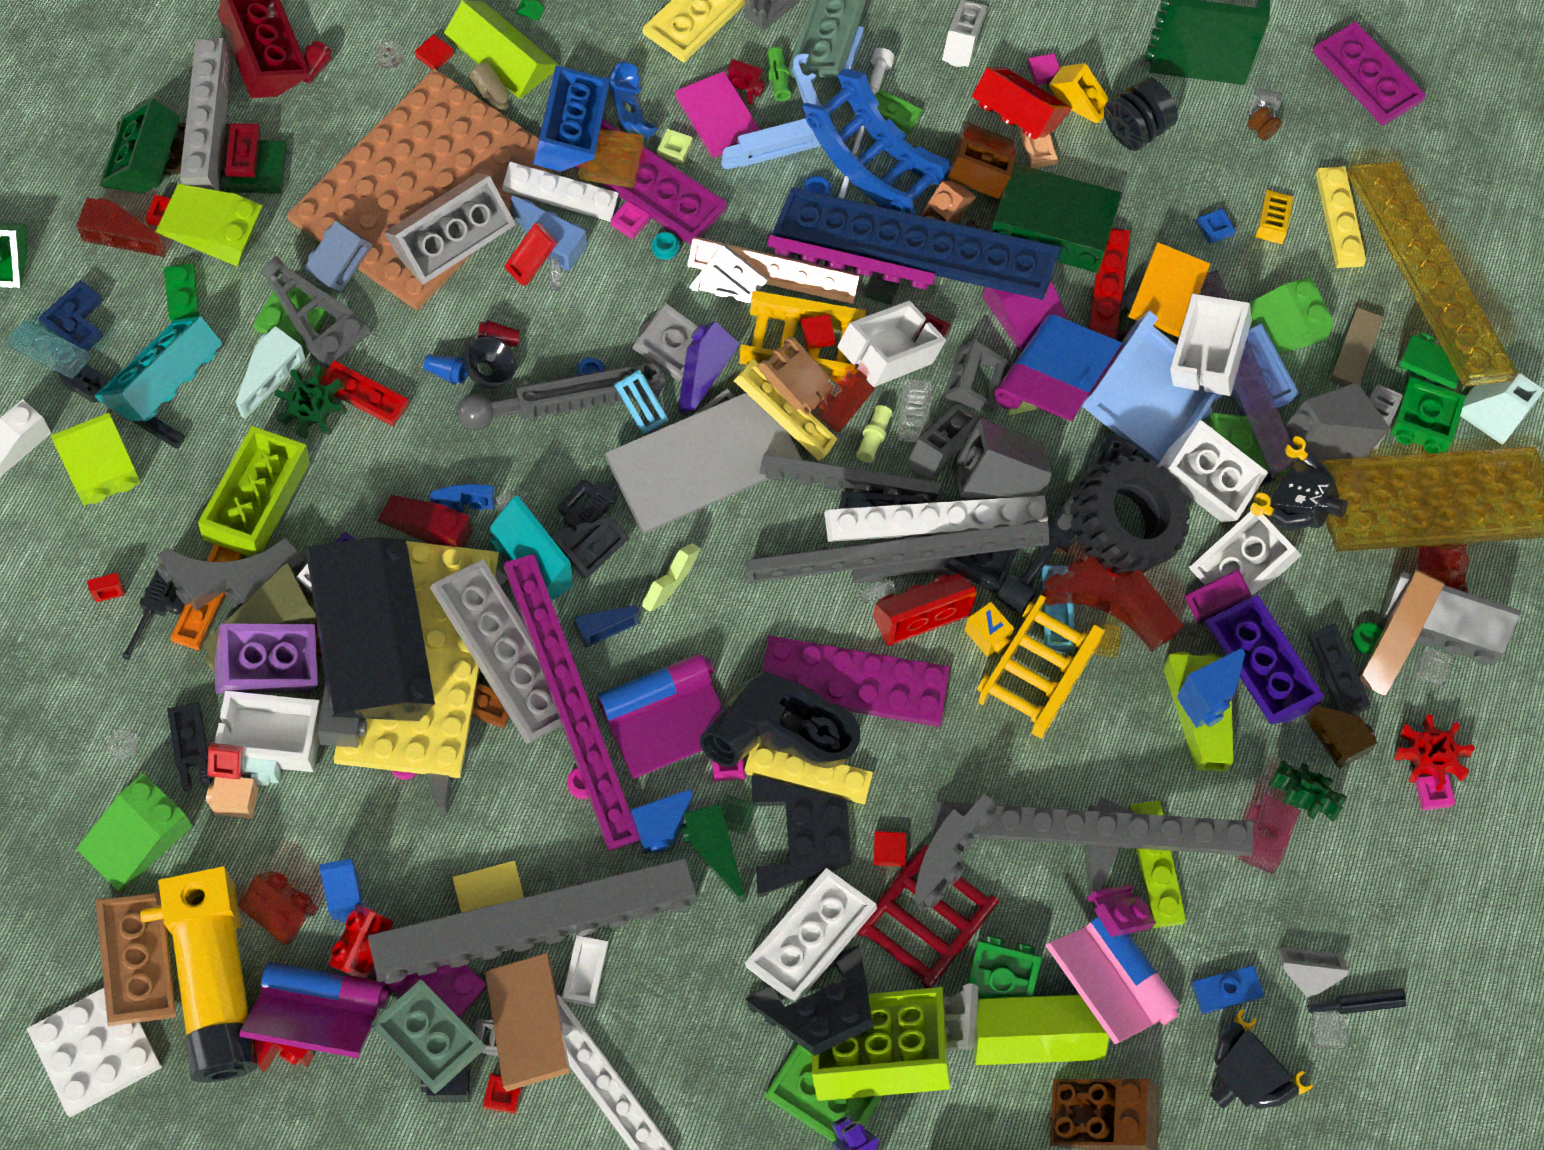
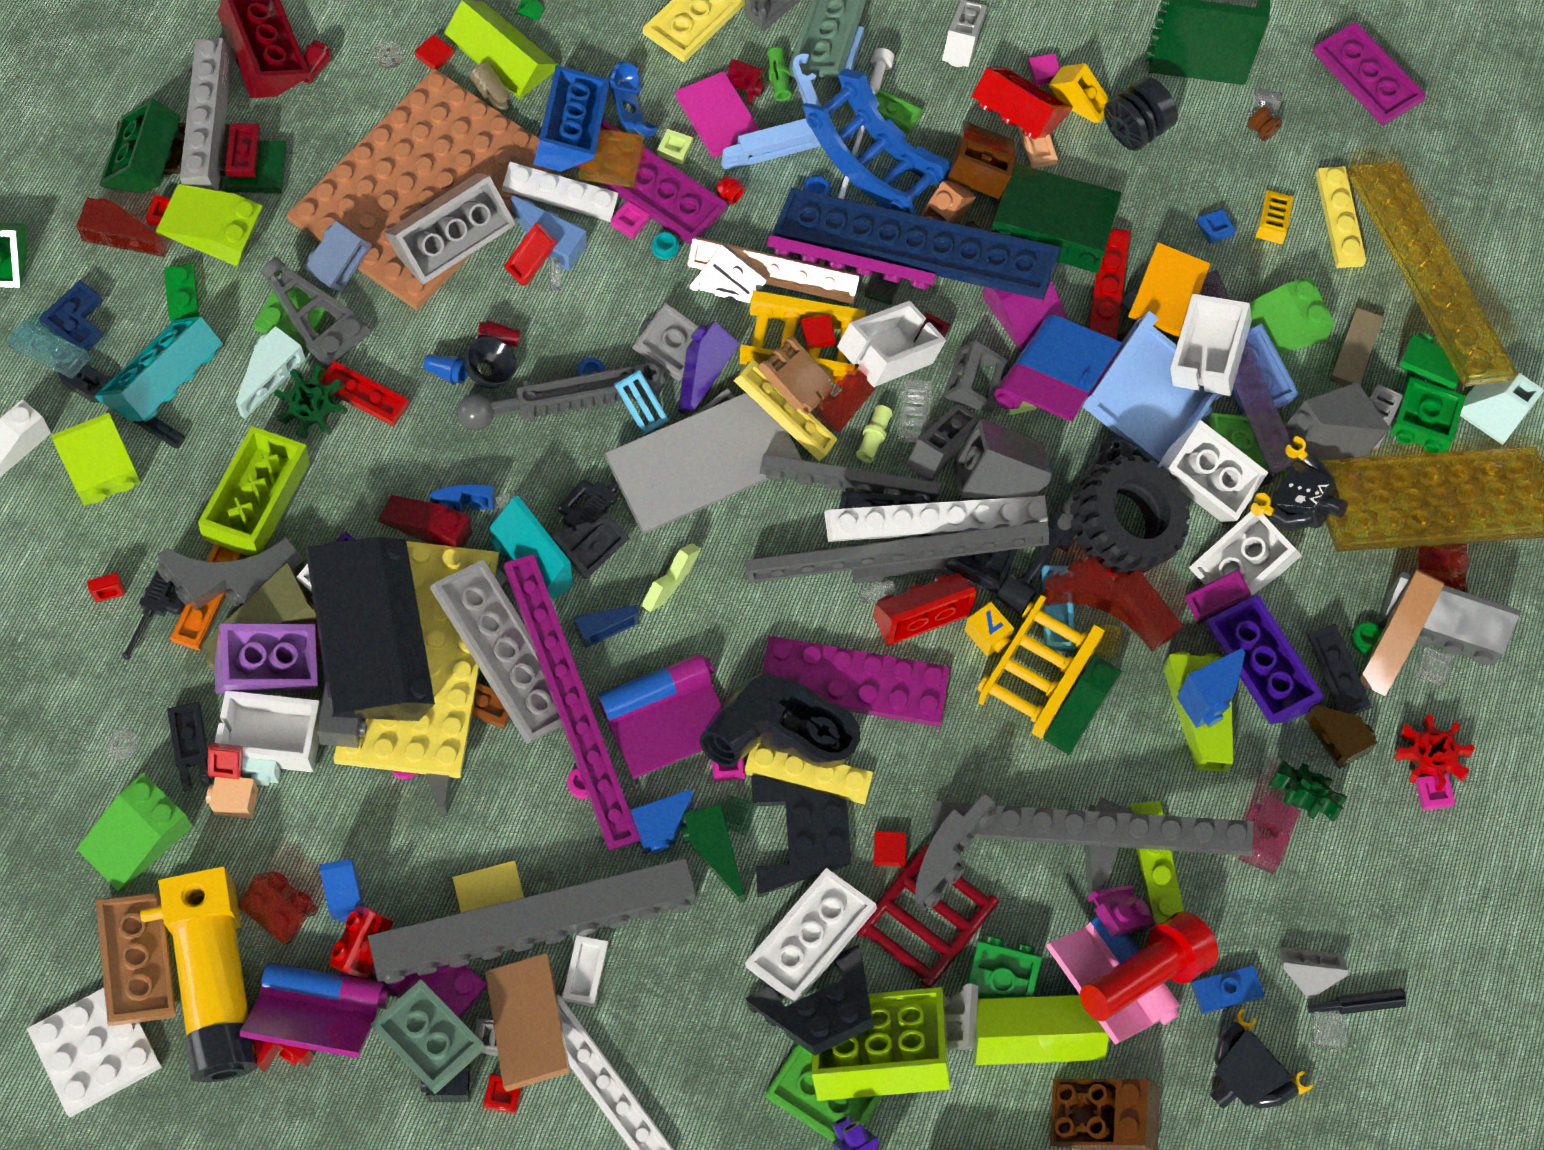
none -> red plate [716,176,745,205]
none -> dark green slope [1043,655,1122,756]
none -> red piece [1080,911,1218,1021]

